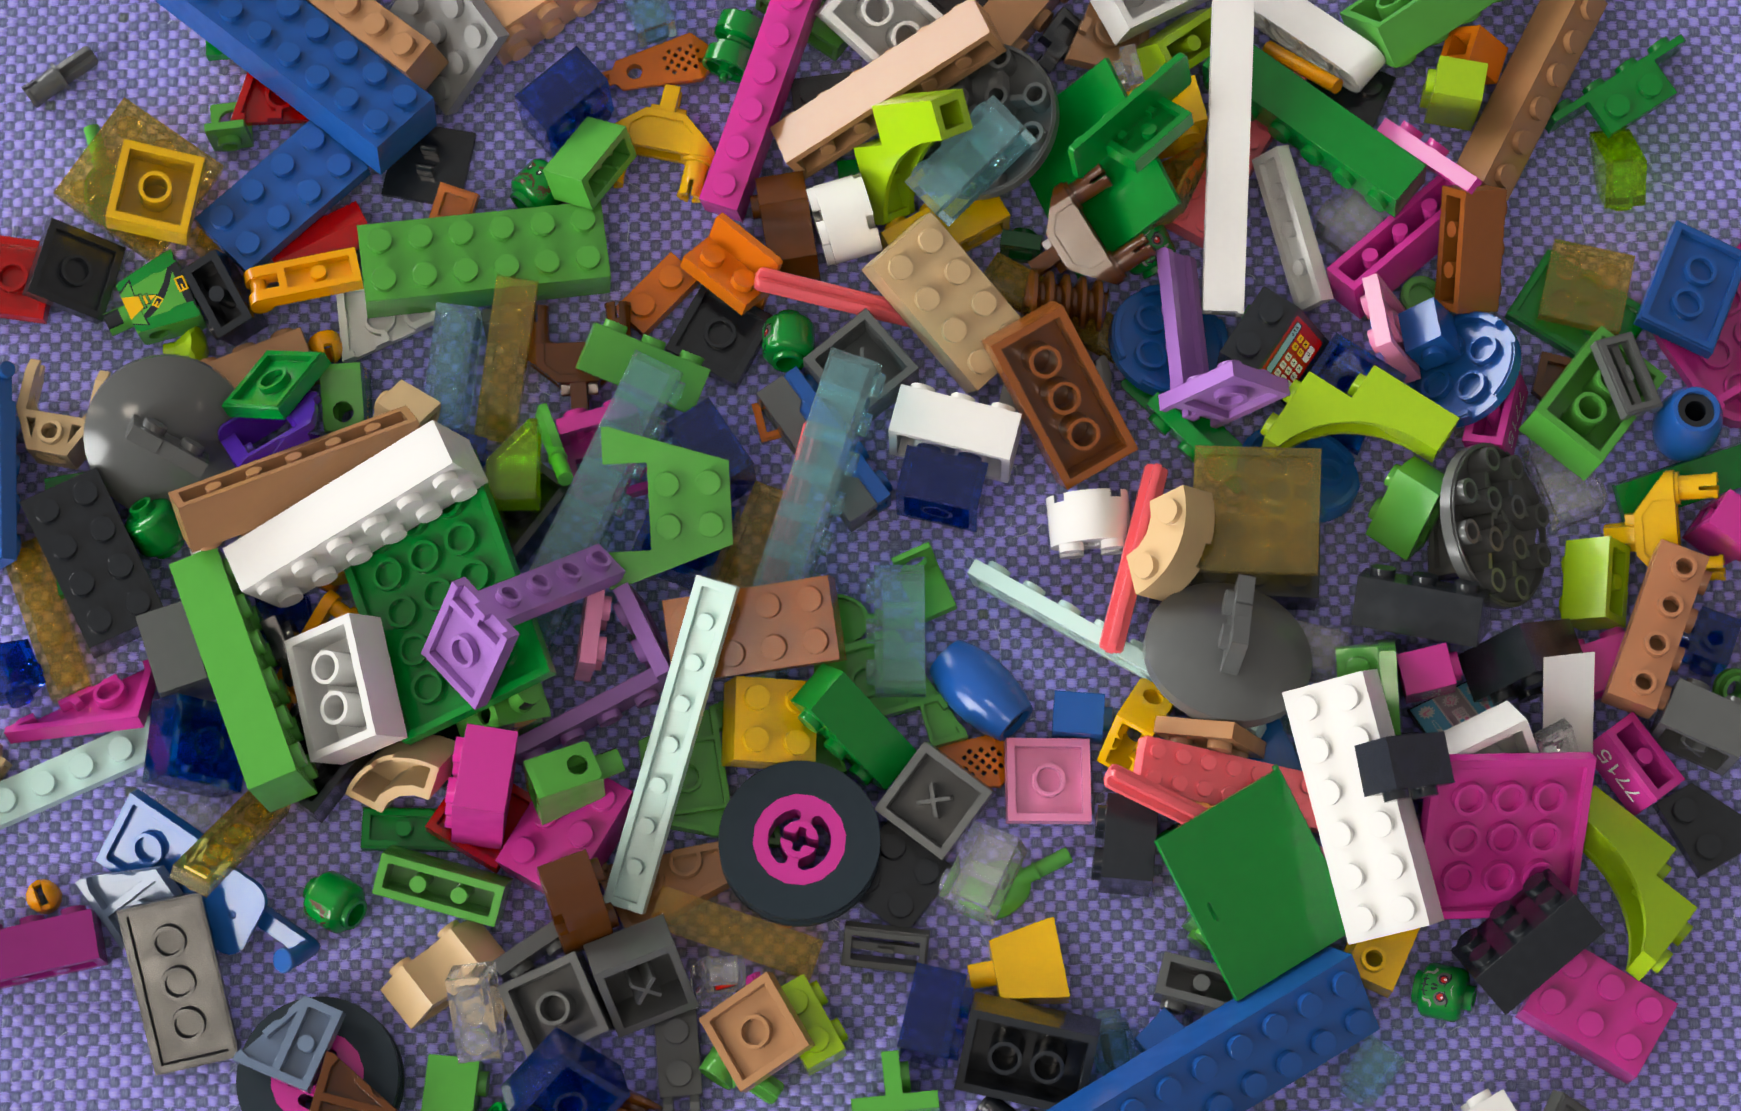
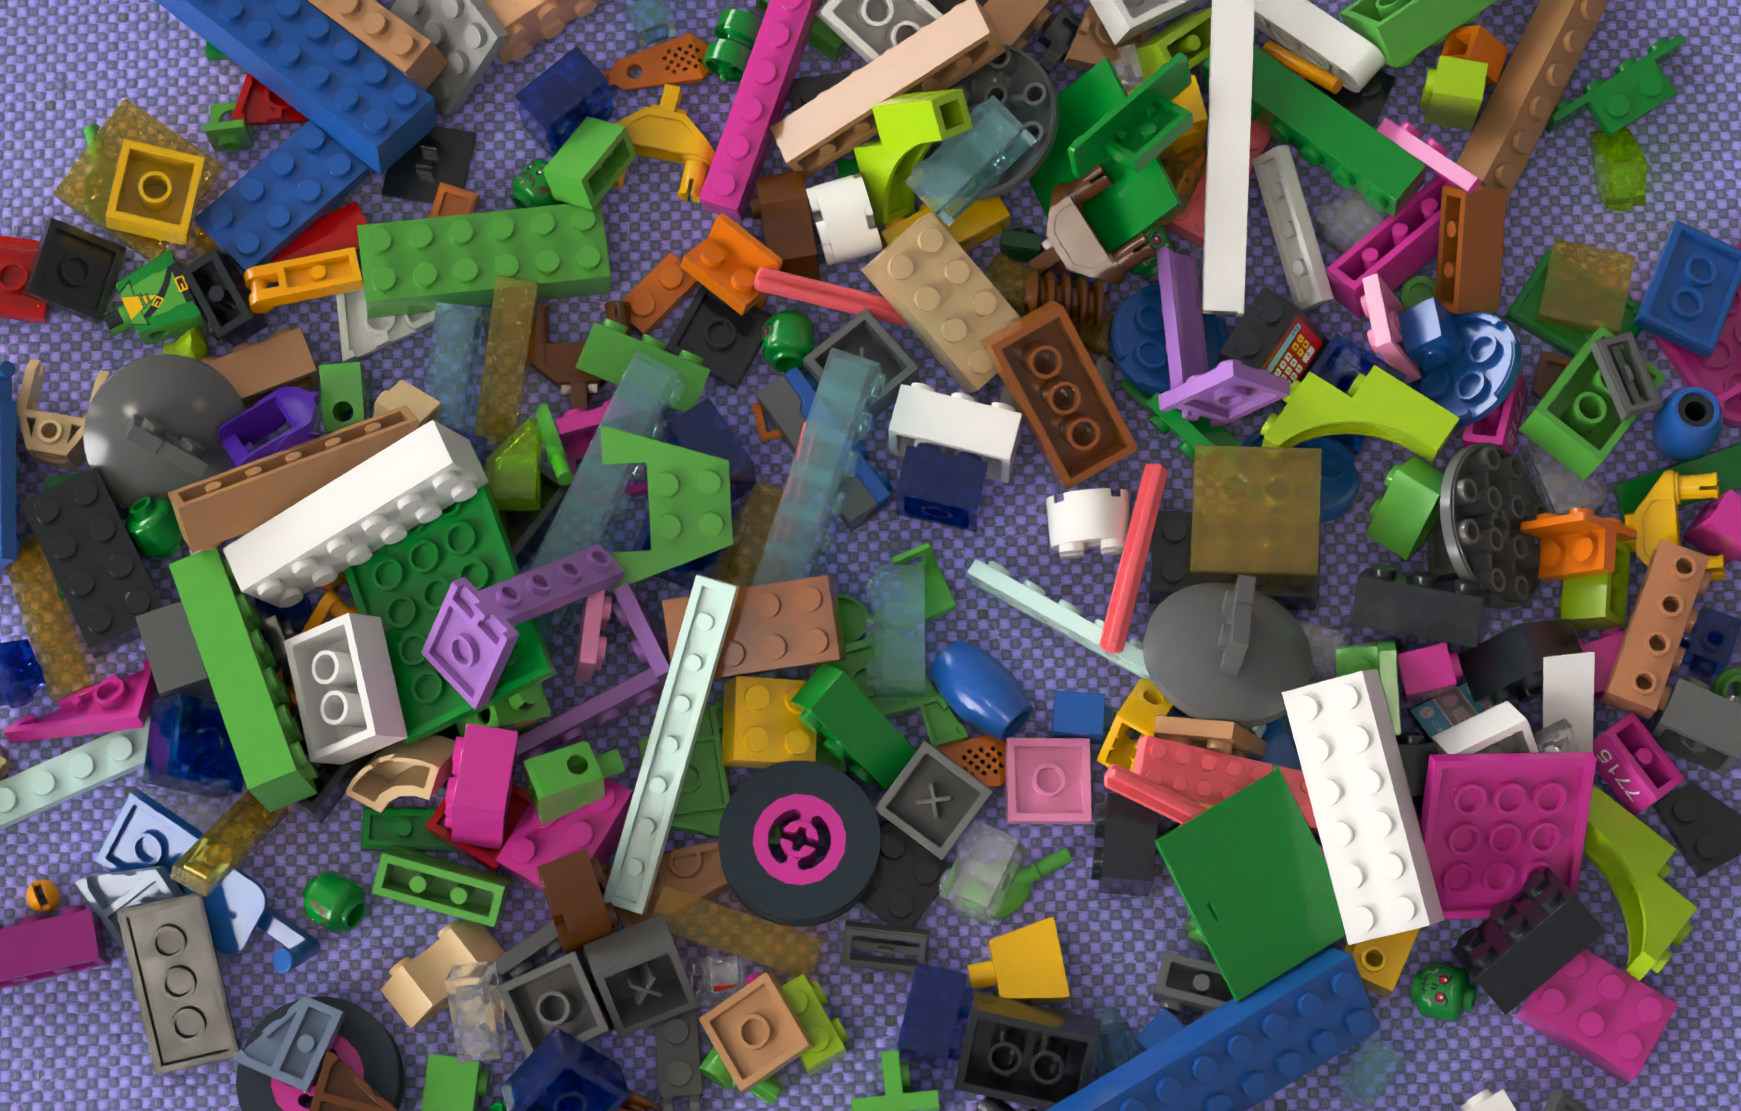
dark grey axle [21,46,98,108] -> none
green tile [222,350,331,420] -> none
light orange hinge [308,330,342,364] -> none
tan brick [1126,485,1215,601] -> none
black brick [1354,731,1455,803] -> none
none -> orange bracket [1520,508,1637,582]

